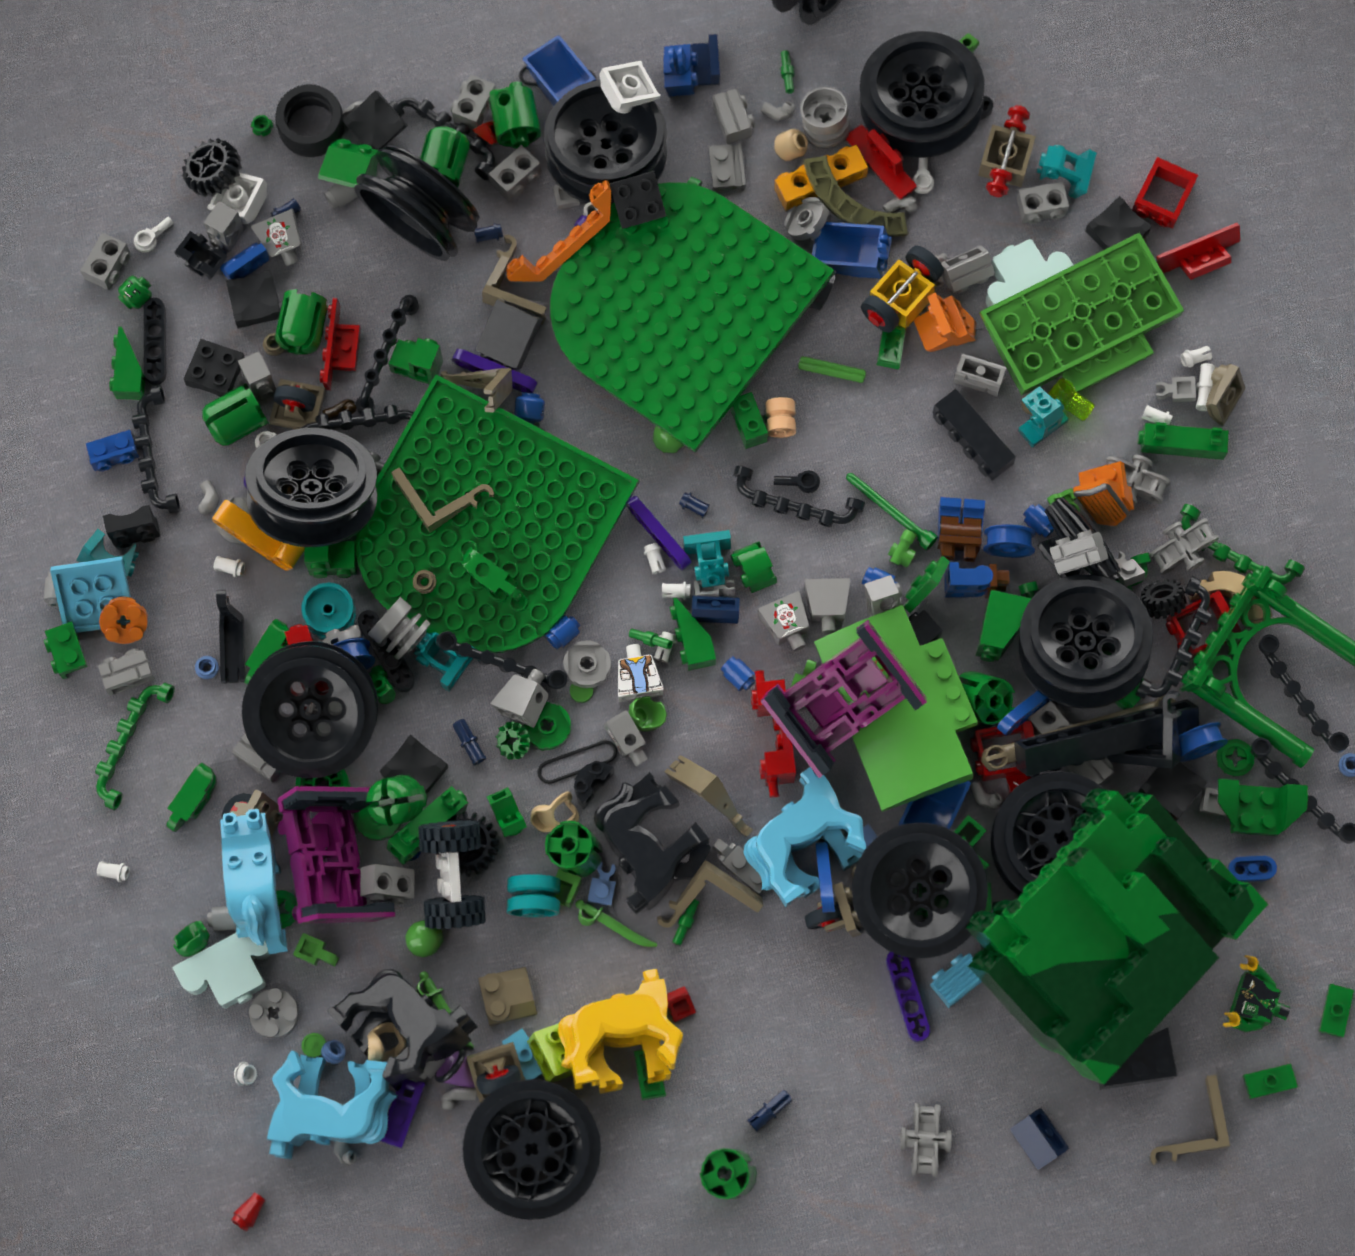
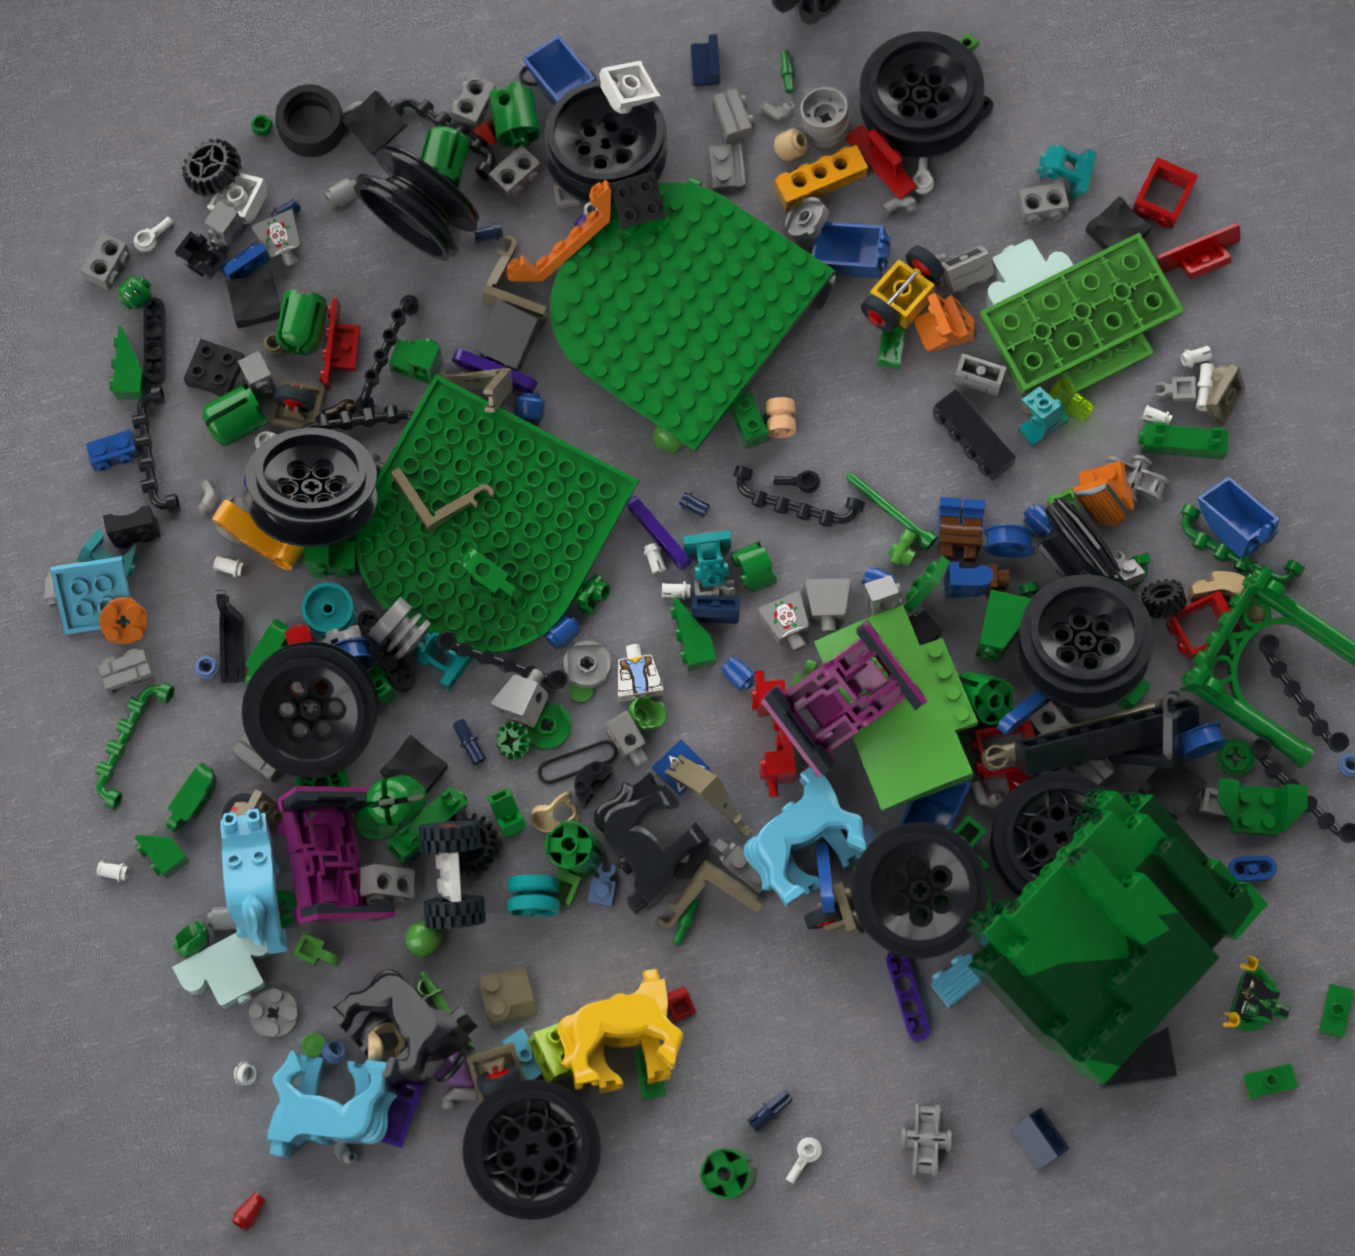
green bracket [43,621,88,679] -> none
green slope [318,139,378,188] -> none
dark tan plate [413,570,437,594] -> none
bright green sword [576,900,657,947] -> none
green bar [629,628,673,649] -> none
white pin [653,632,677,663] -> none
blue brick [663,44,698,97] -> none
bright green axle [798,356,866,383] -> none
olive tile [803,156,908,237] -> none
dark tan brick [978,105,1036,198] -> none
light grey brick [1050,530,1108,575] -> none
black bar [1135,576,1212,699] -> none
light grey axle [1149,518,1219,575] -> none
dark tan hinge [1150,1075,1230,1165] -> none
none -> green slope [134,835,190,879]
none -> green plate [575,574,611,616]
none -> blue sticker [652,739,710,796]
none -> white plate [786,1137,822,1184]
none -> blue piece [1197,476,1280,559]

